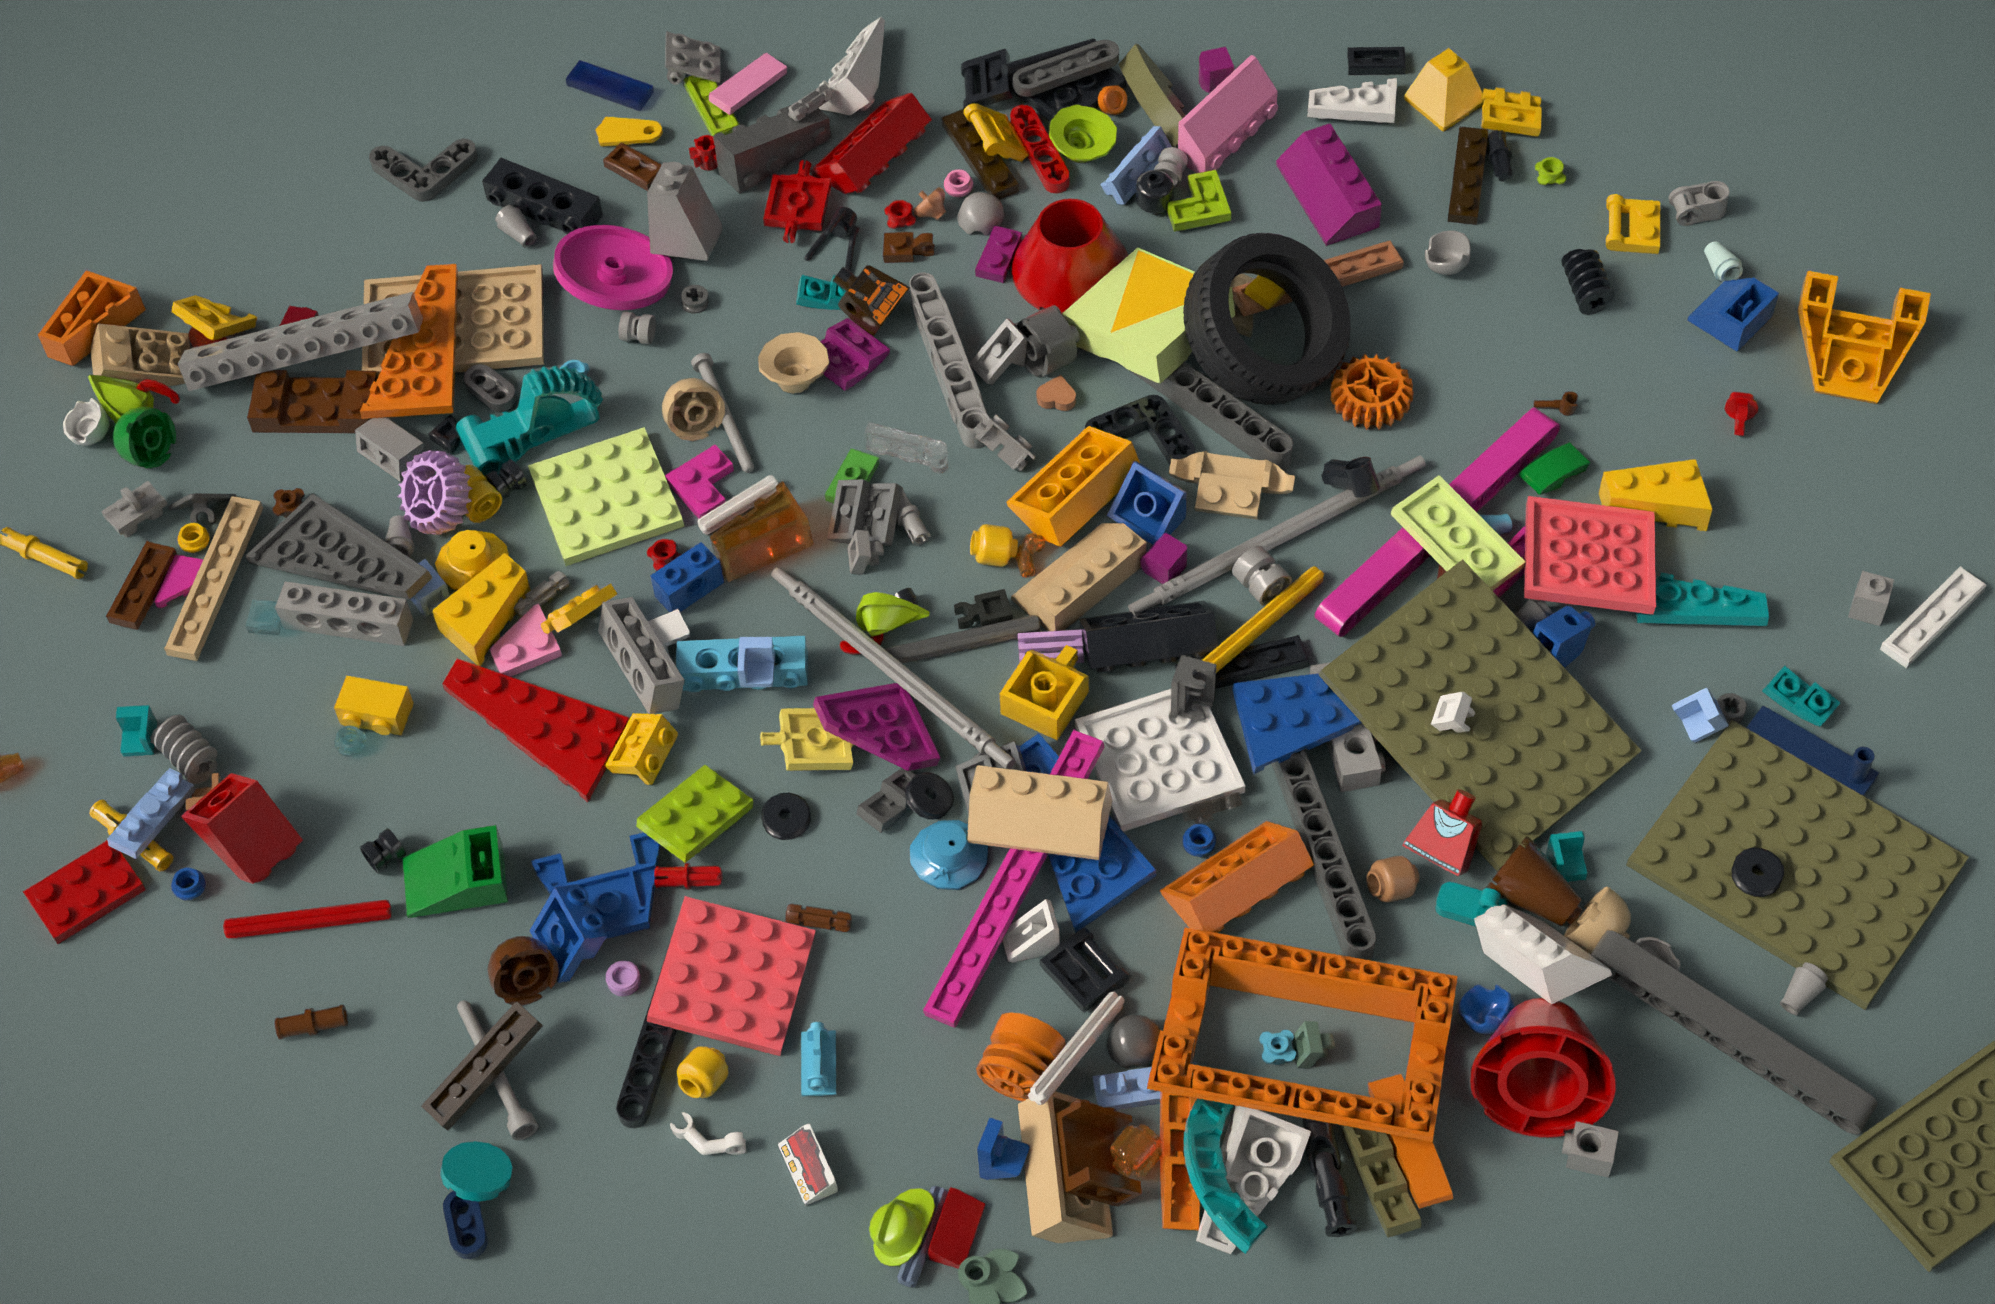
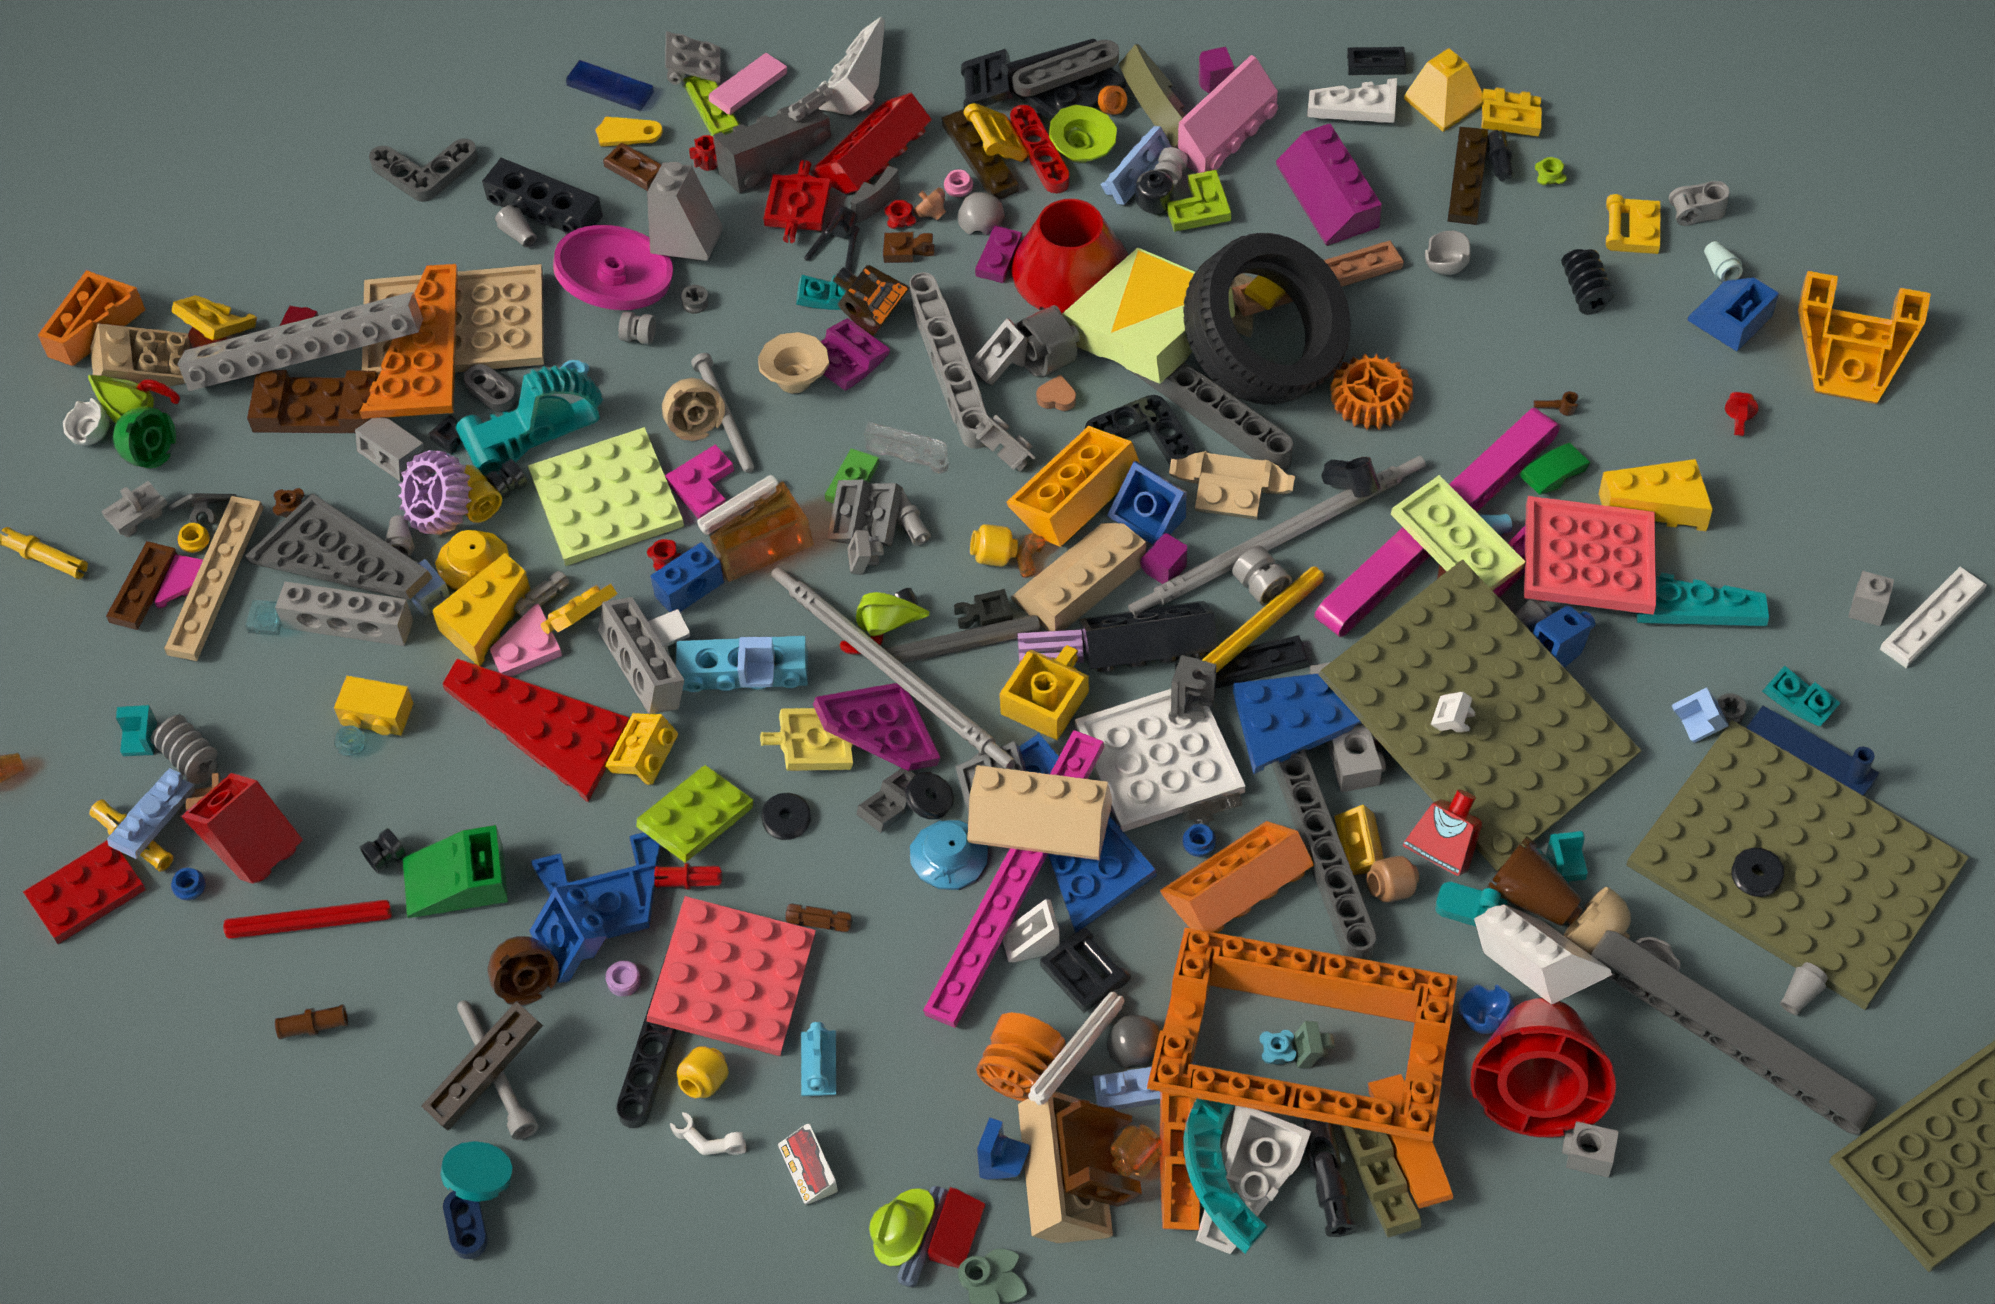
none -> dark grey slope [850,166,900,223]
none -> yellow slope [1334,804,1384,875]

